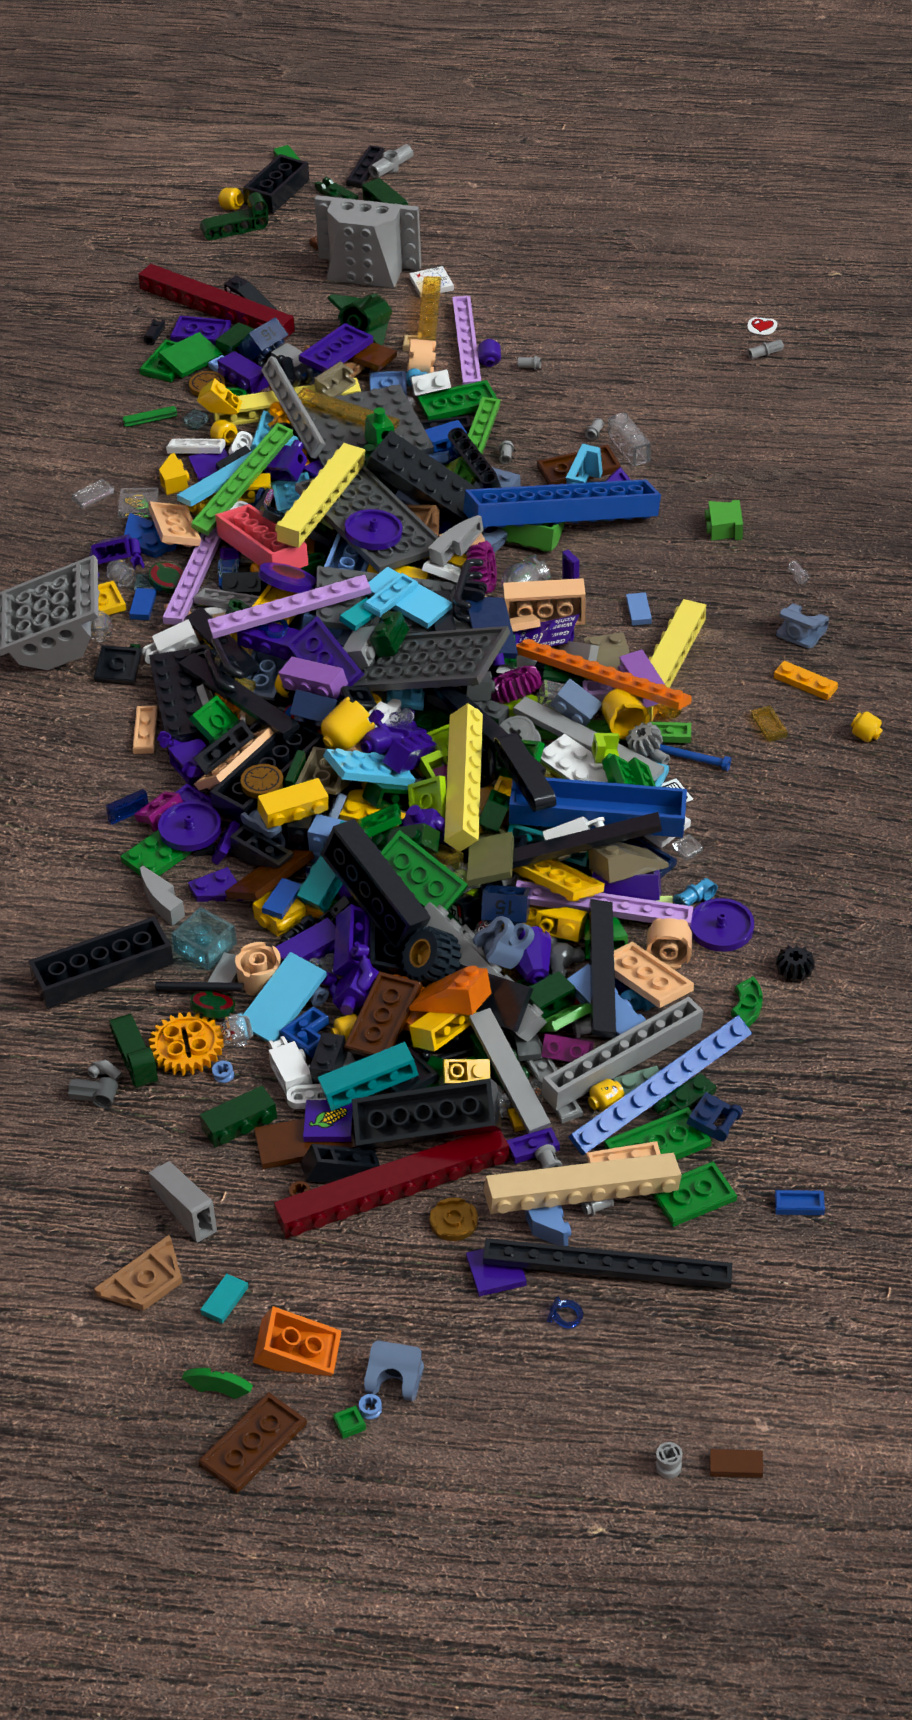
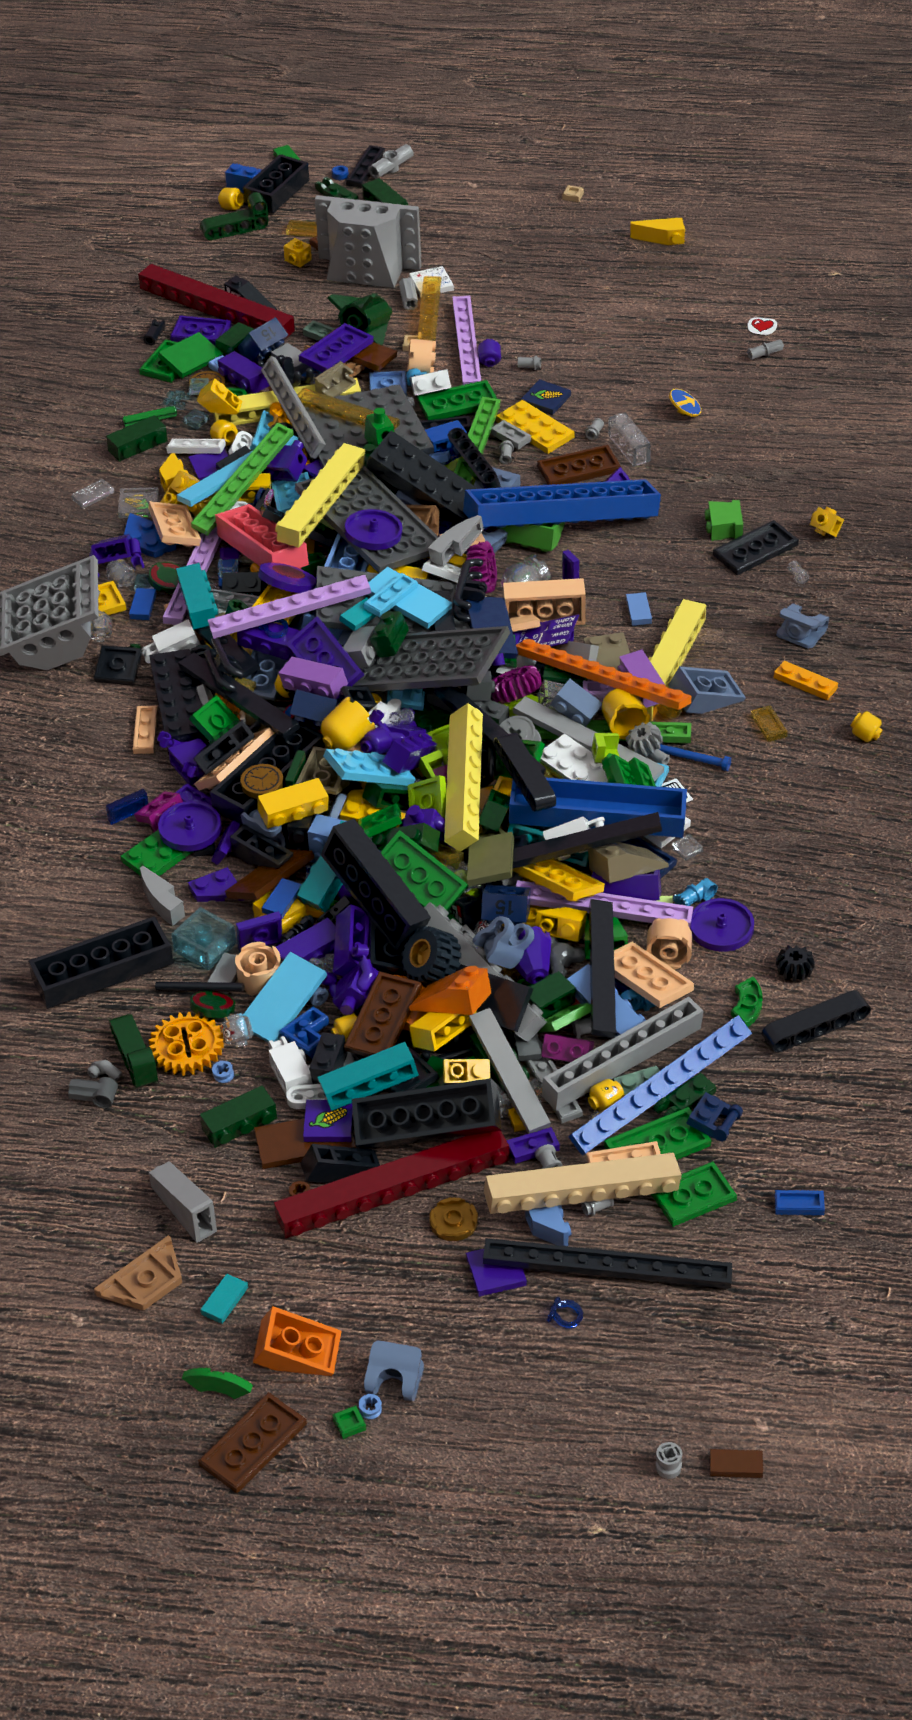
medium azure window [566,444,603,484] -> none
none -> dark green brick [106,415,168,462]
none -> yellow slope [161,470,200,505]
none -> clear light blue piece [163,390,190,409]
none -> teal brick [176,563,219,630]
none -> clear light blue tile [189,378,209,395]
none -> blue brick [225,163,261,193]
none -> dark purple tile [236,911,282,953]
none -> yellow brick [283,238,312,268]
none -> clear yellow tile [286,220,317,237]
none -> sand green plate [303,320,335,341]
none -> blue tile [332,166,349,180]
none -> light grey axle [399,277,418,310]
none -> light grey plate [491,420,531,450]
none -> yellow plate [496,400,575,454]
none -> dark blue tile [521,379,571,415]
none -> tan tile [562,185,584,202]
none -> yellow slope [630,217,685,245]
none -> sand blue slope [668,666,746,714]
none -> piece [669,389,701,417]
none -> black tile [713,520,799,575]
none -> black beam [762,990,871,1053]
none -> yellow brick [810,506,845,537]

